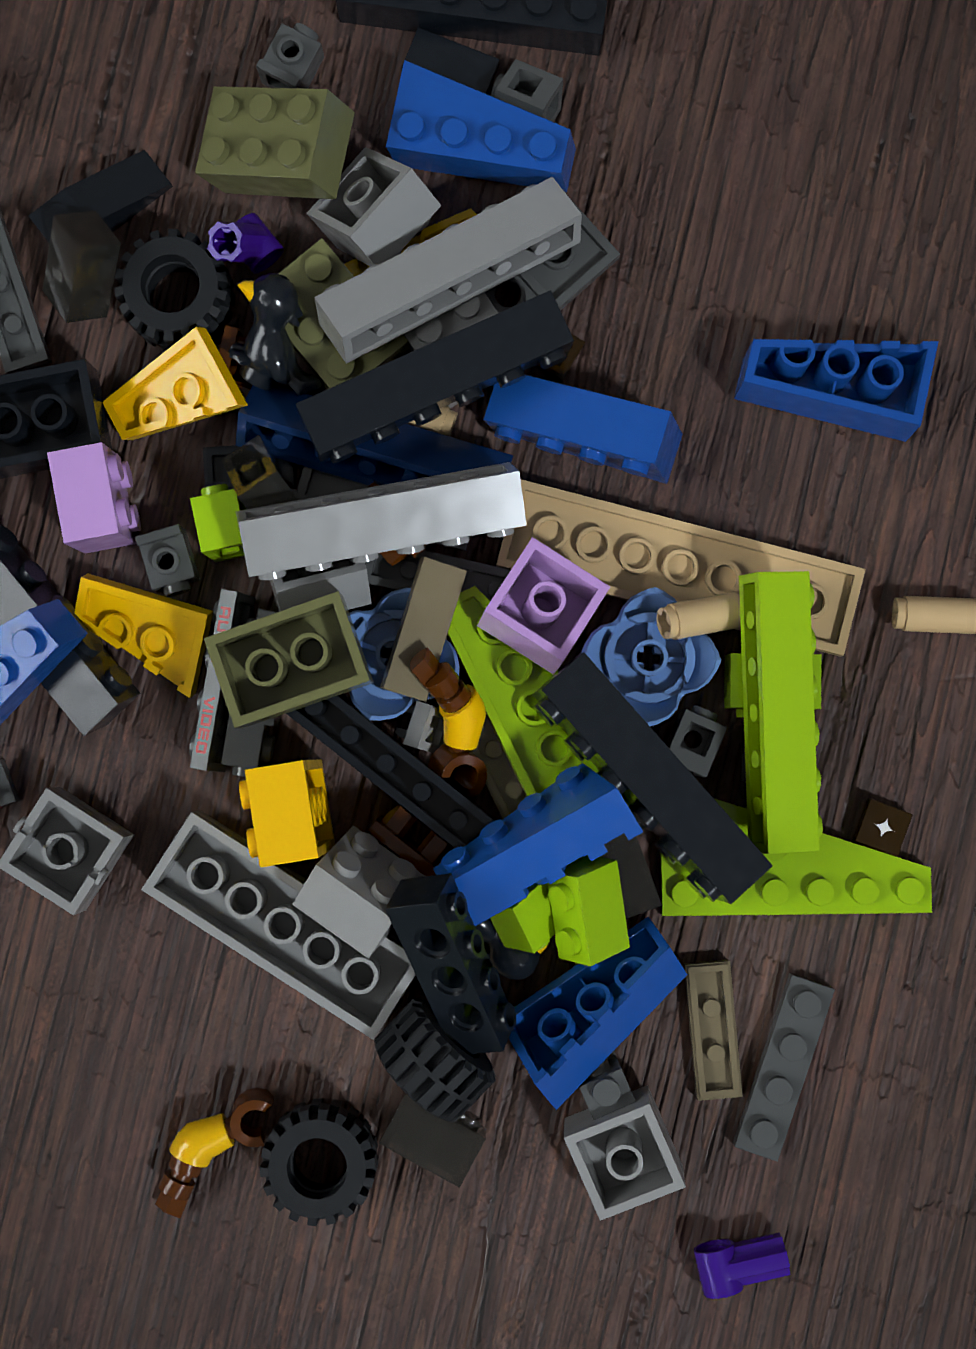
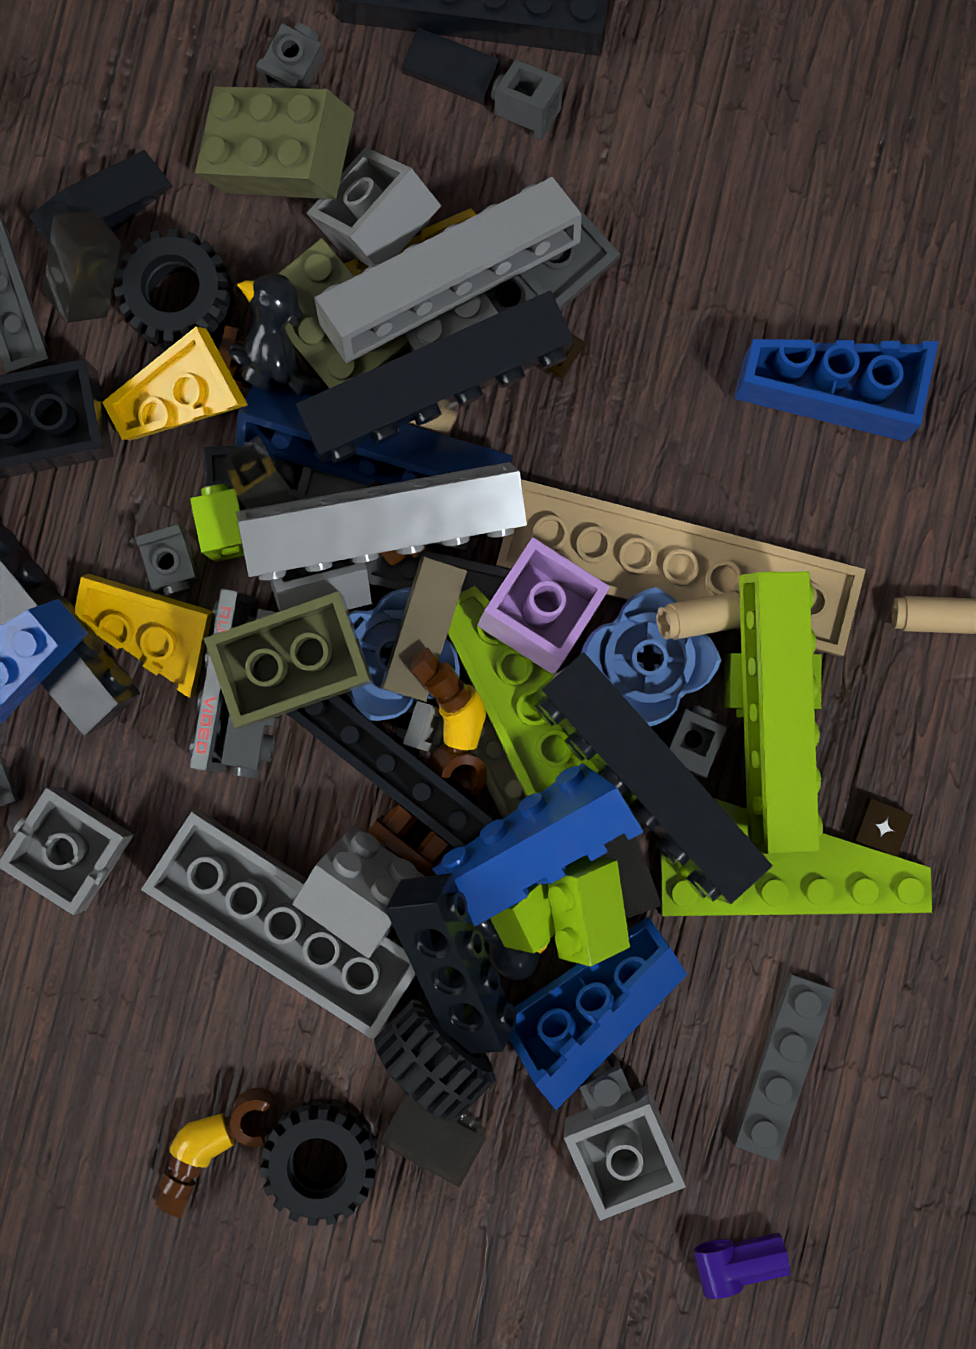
lavender brick [47,442,141,554] -> none
dark purple piece [207,213,284,274] -> none
yellow brick [239,759,335,868] -> none
blue wedge [386,60,576,192] -> none
blue wedge [483,375,683,484] -> none
dark tan tile [684,959,743,1101] -> none

